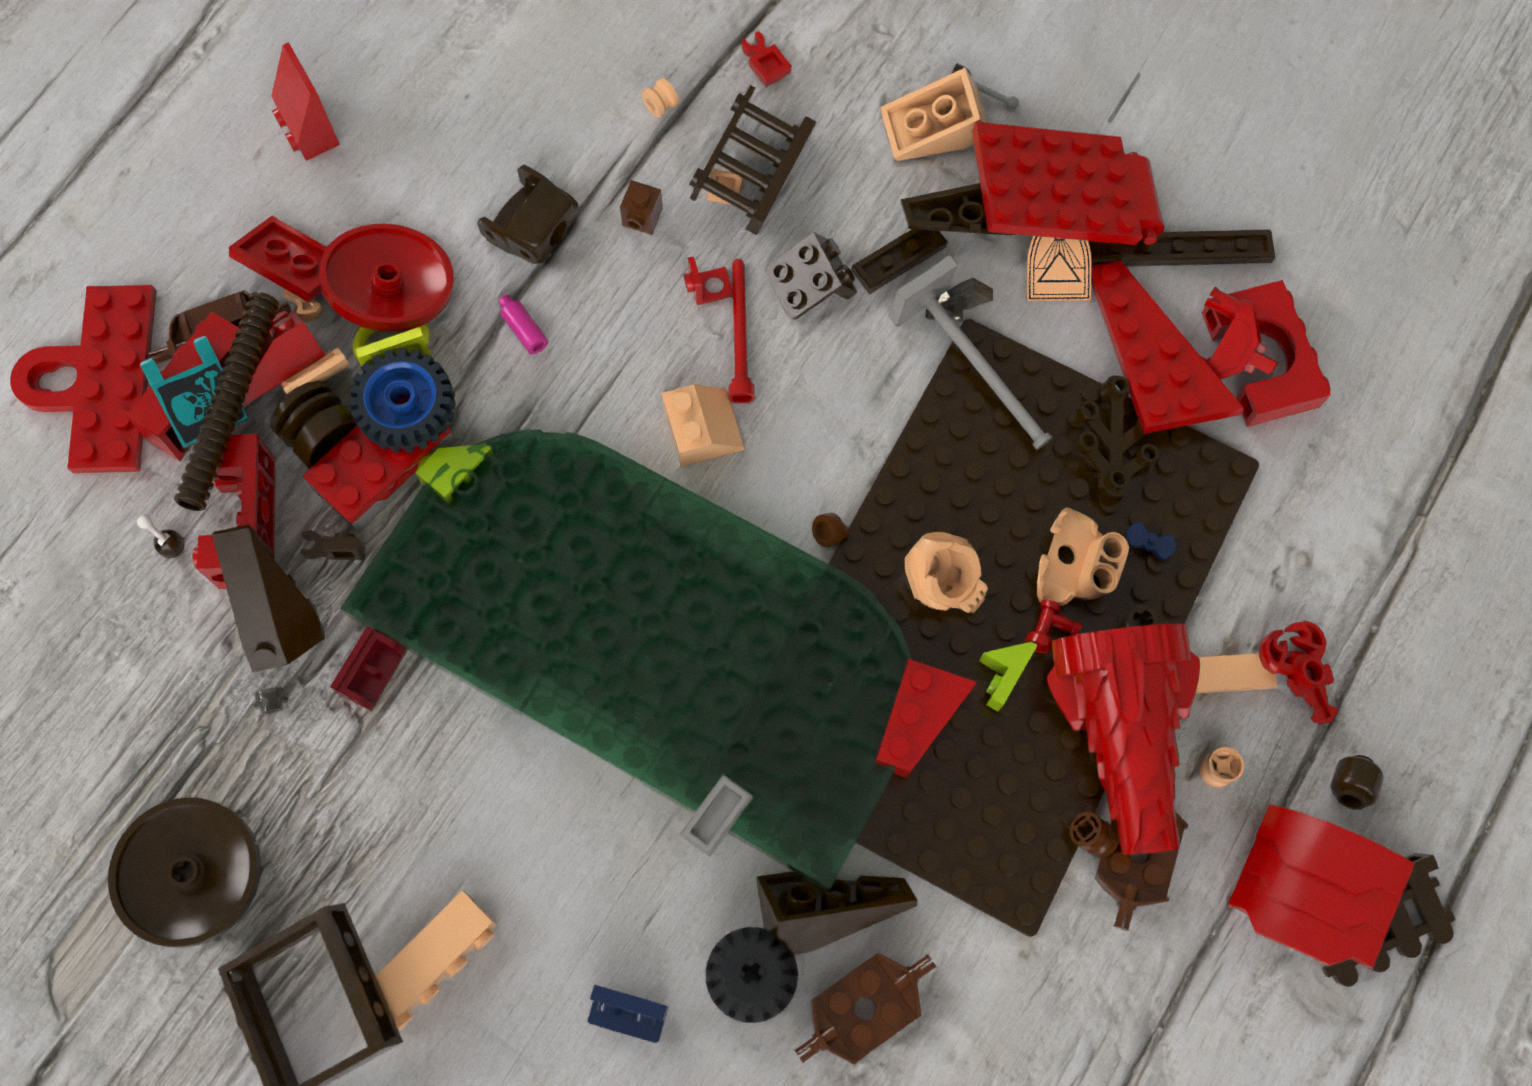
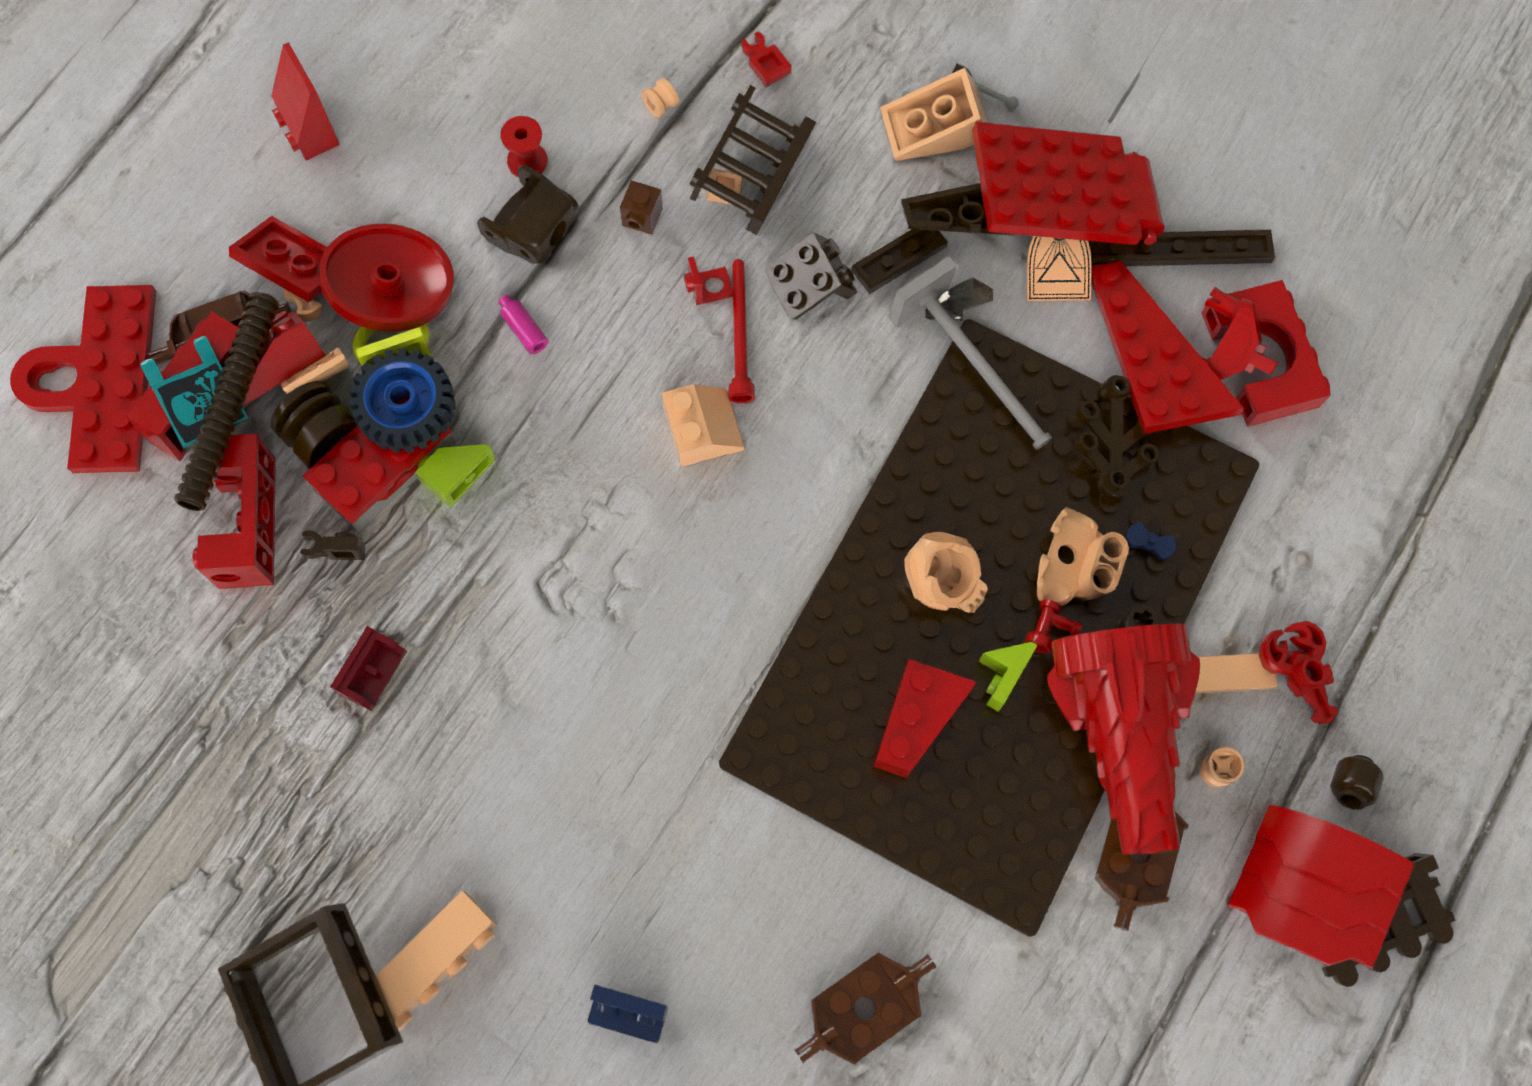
dark brown dish [108,797,261,948] -> none
dark brown hinge [137,515,185,558] -> none
dark brown wedge [212,524,325,673] -> none
clear smoke plate [253,687,289,714] -> none
clear green plate [340,429,912,891] -> none
light grey tile [679,775,753,858] -> none
black wheel [705,927,798,1023] -> none
dark brown wedge [756,871,918,955] -> none
reddish brown tile [812,512,850,547] -> none
reddish brown wheel [1069,812,1119,858] -> none
none -> red piece [500,116,548,177]

